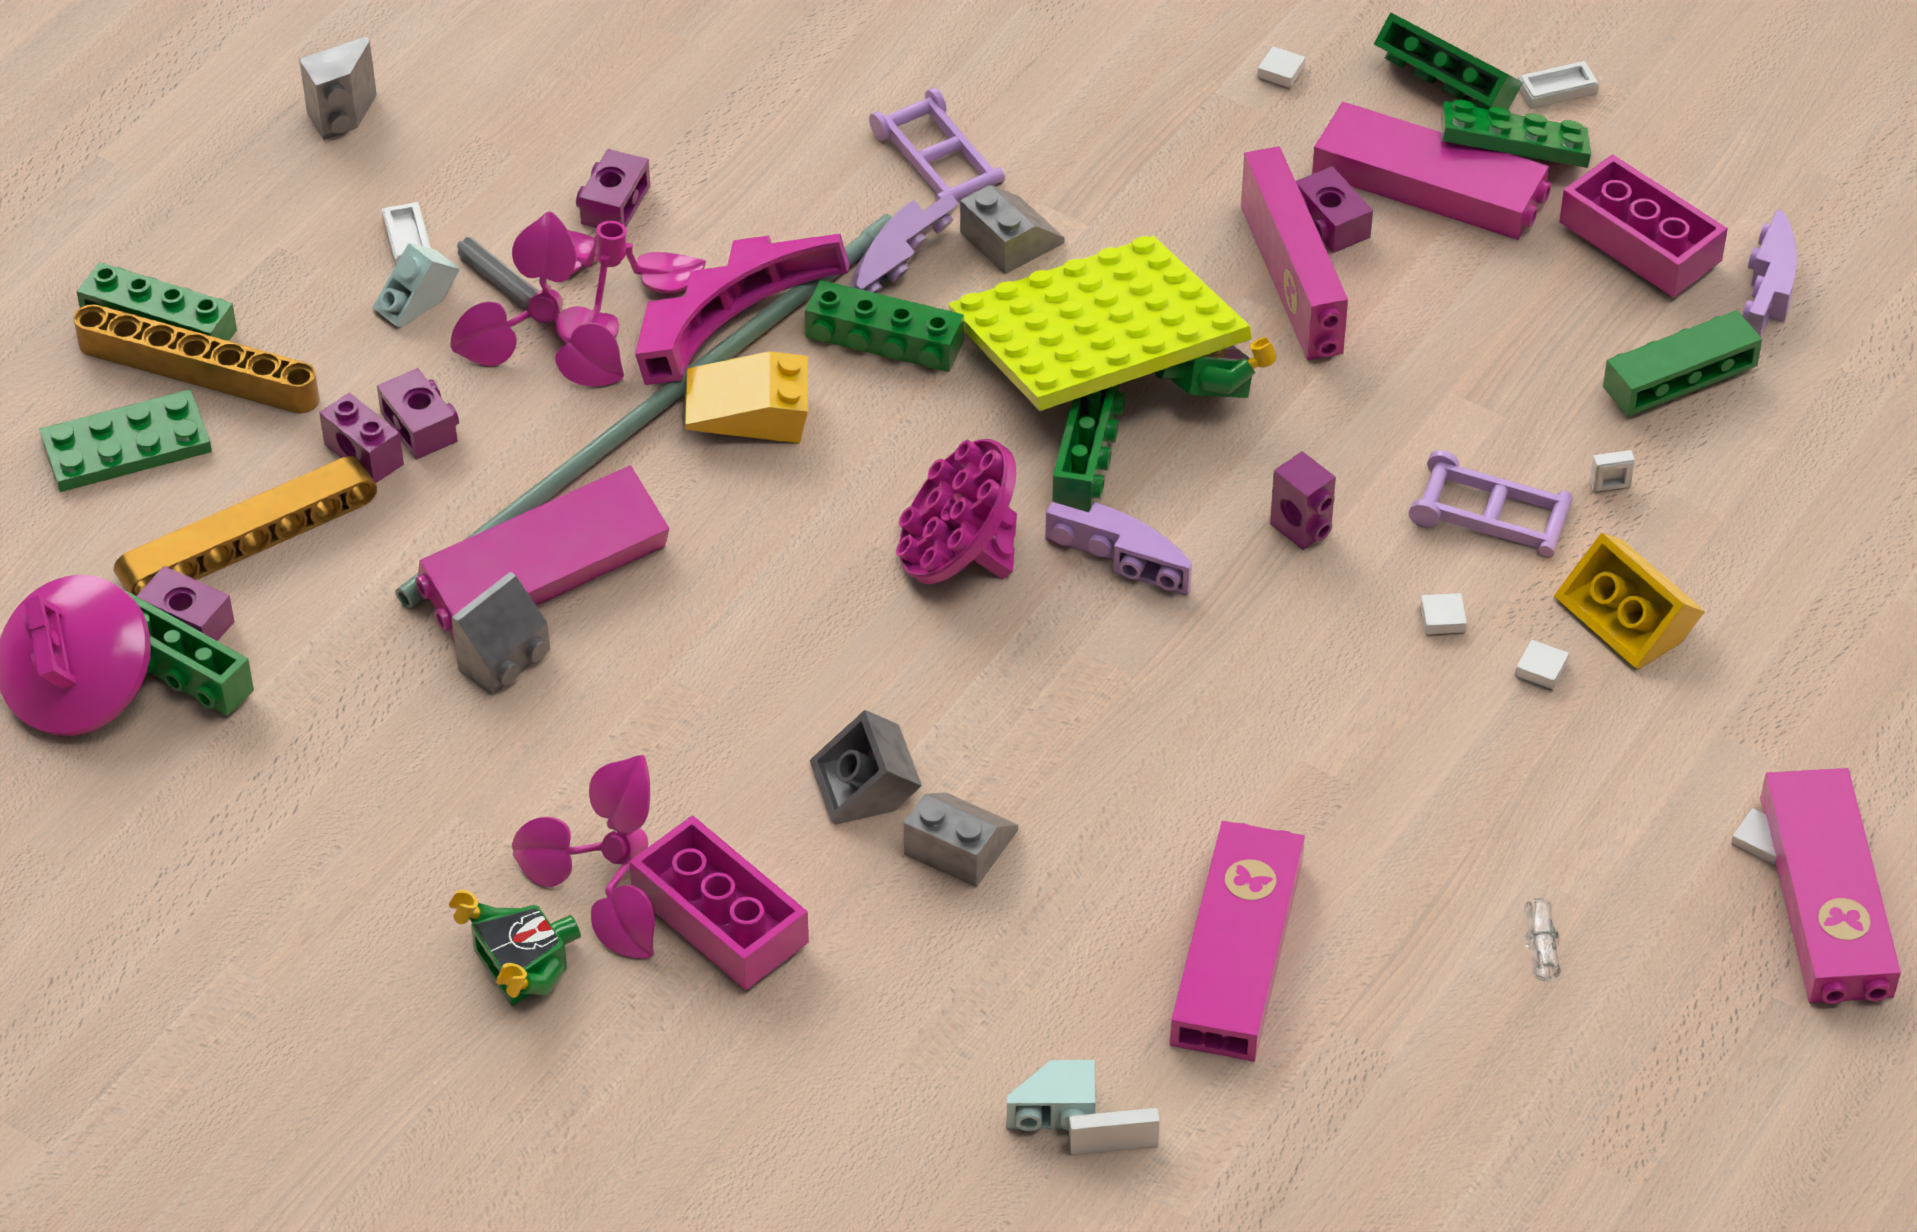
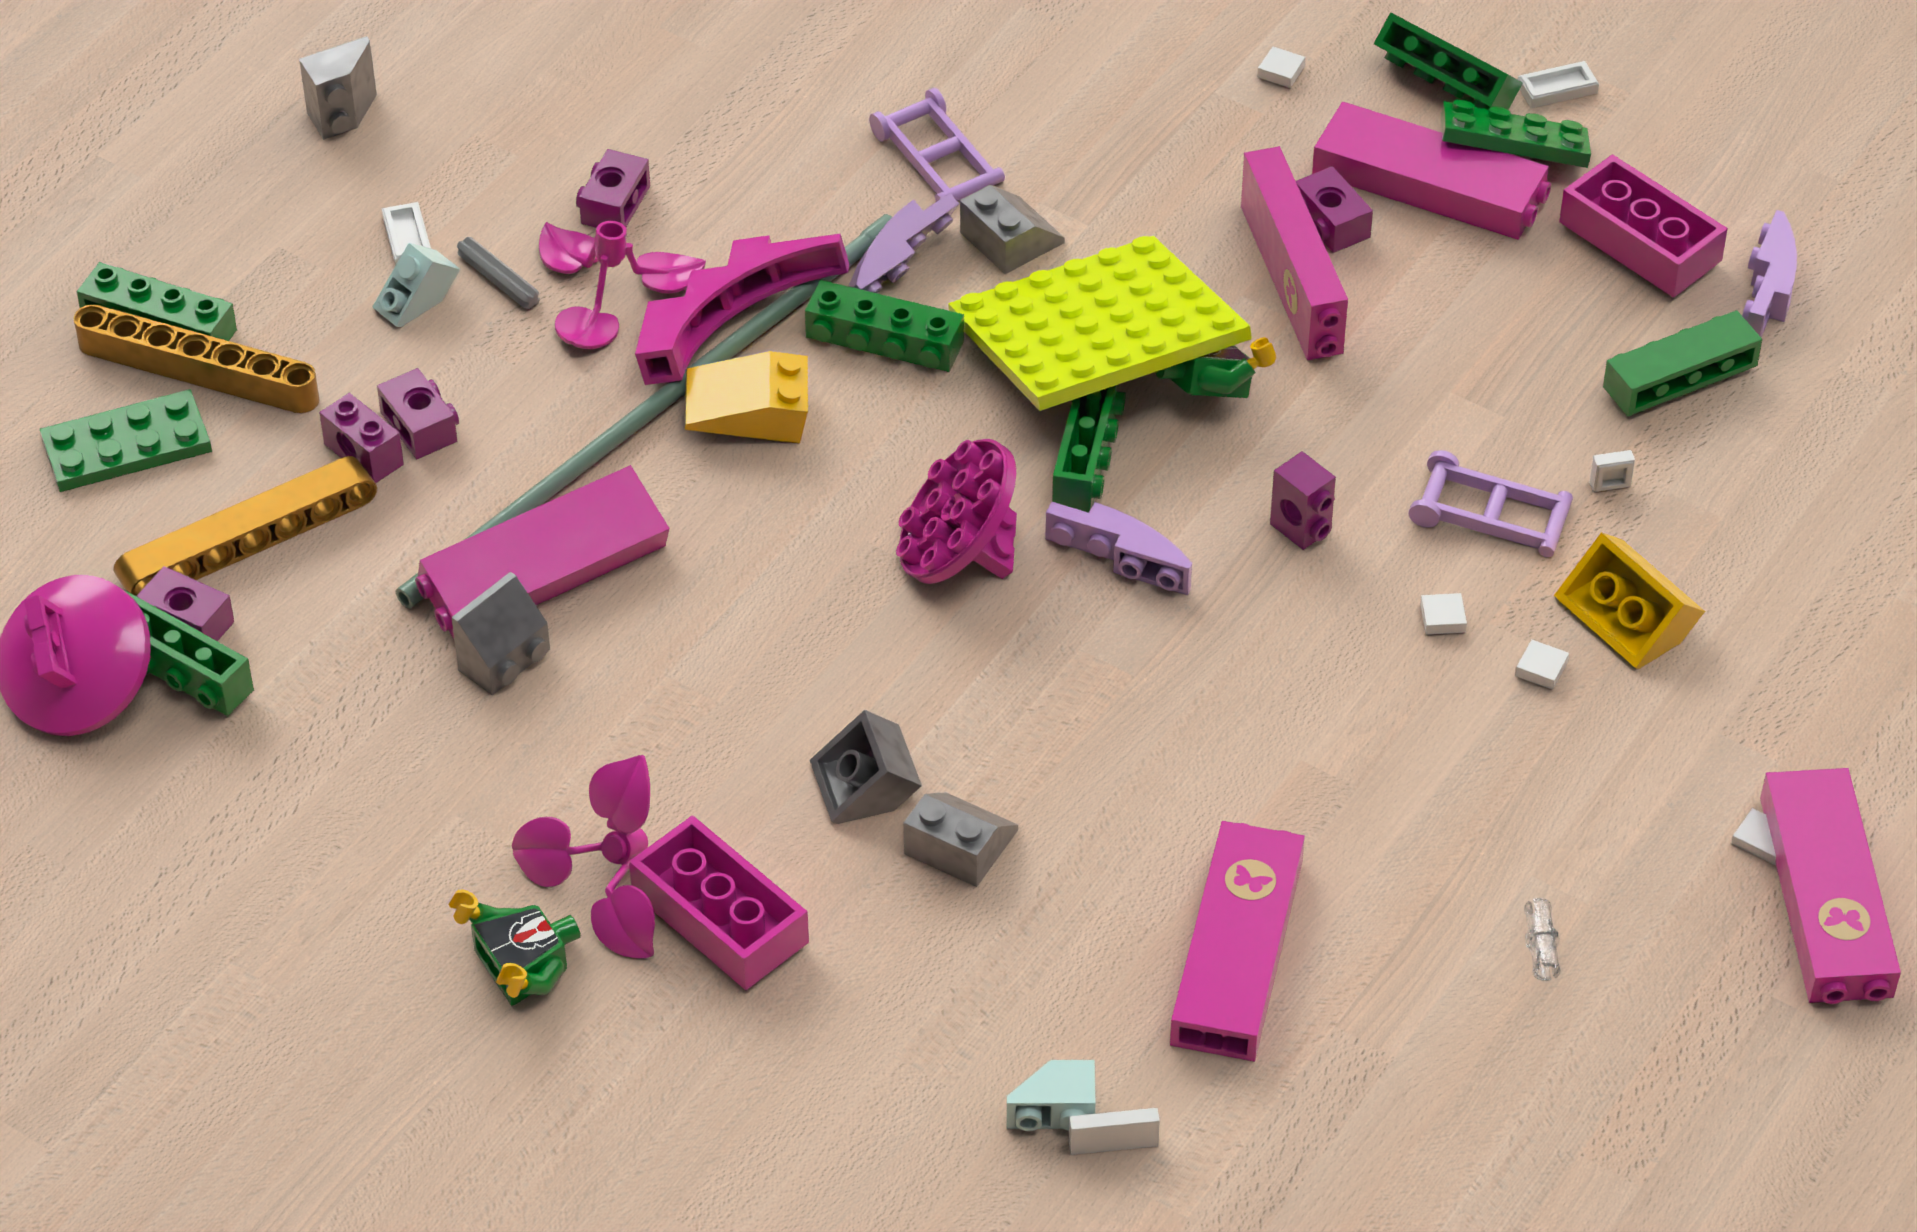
dark pink plant [450,211,624,387] -> none

